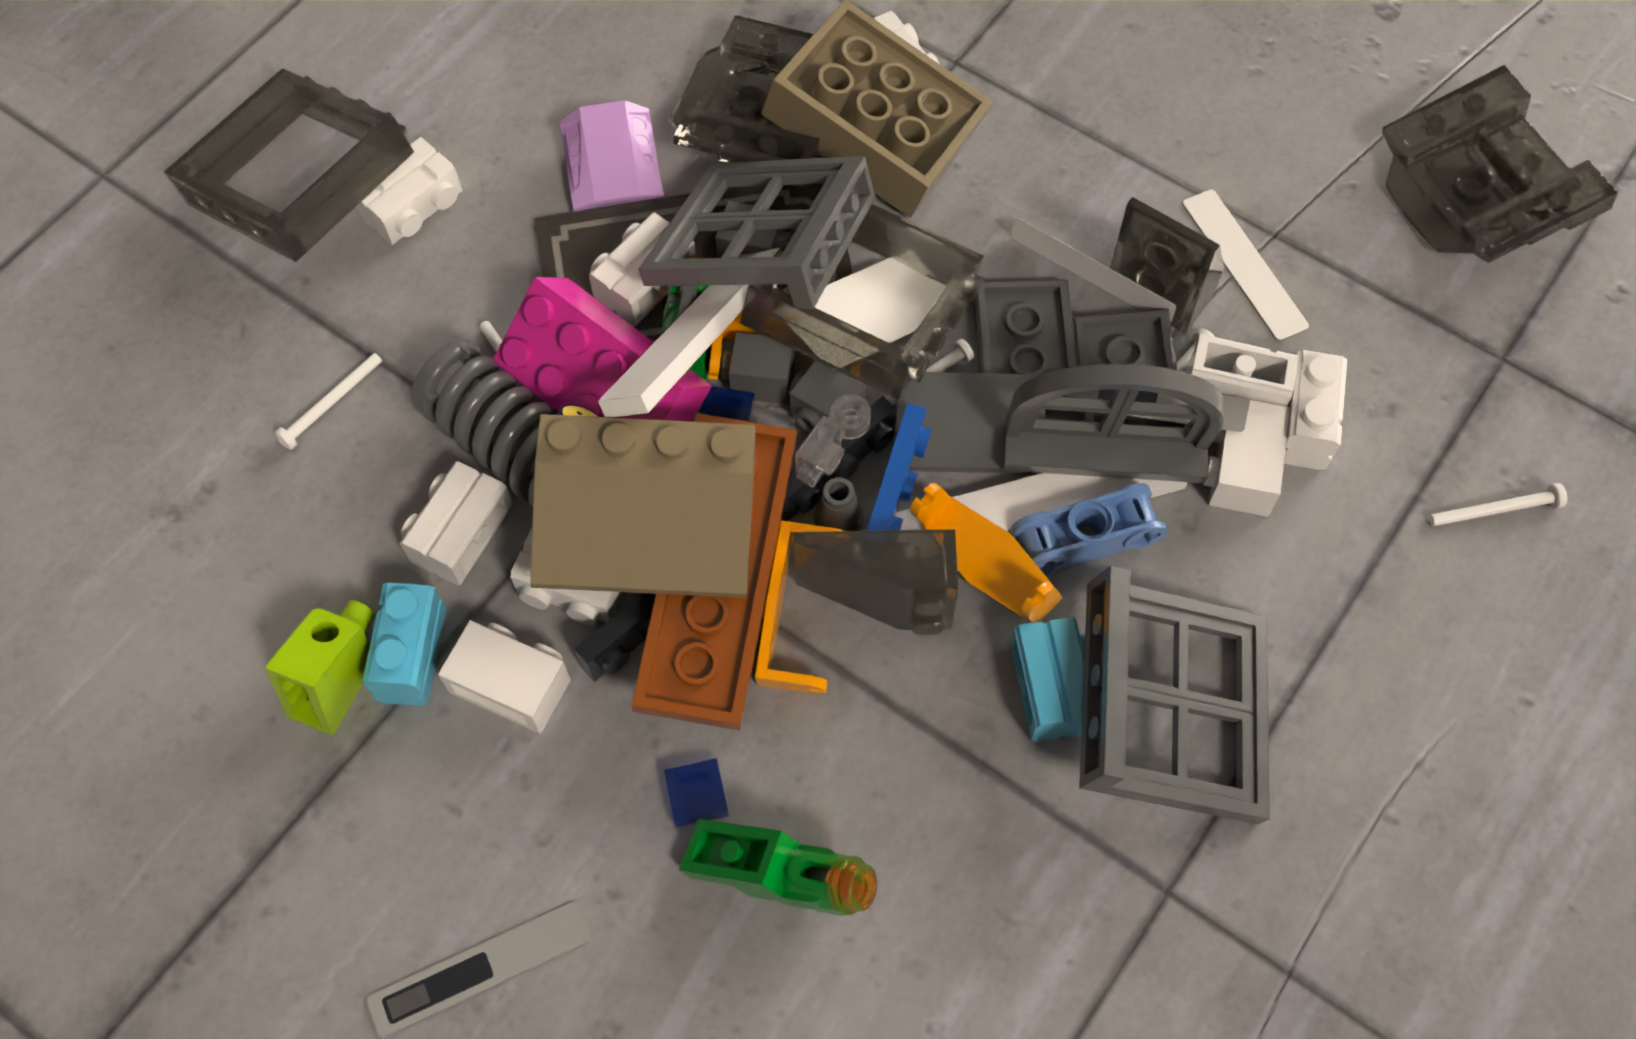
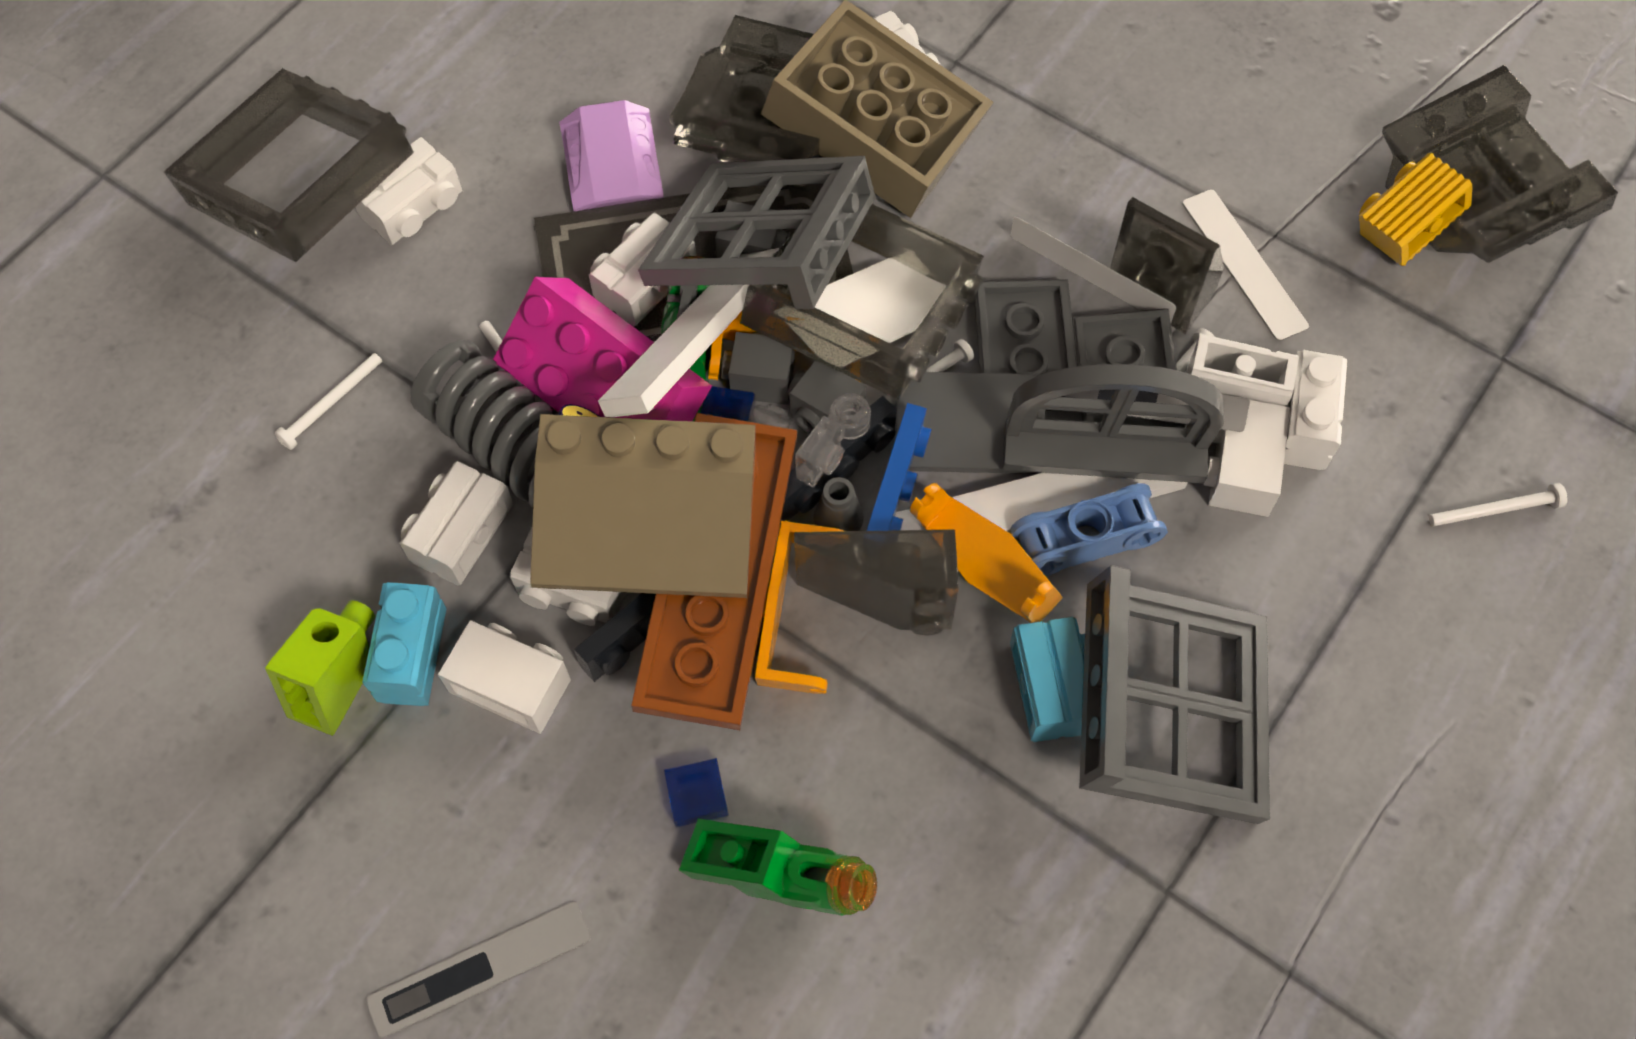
none -> yellow brick [1359,153,1472,266]

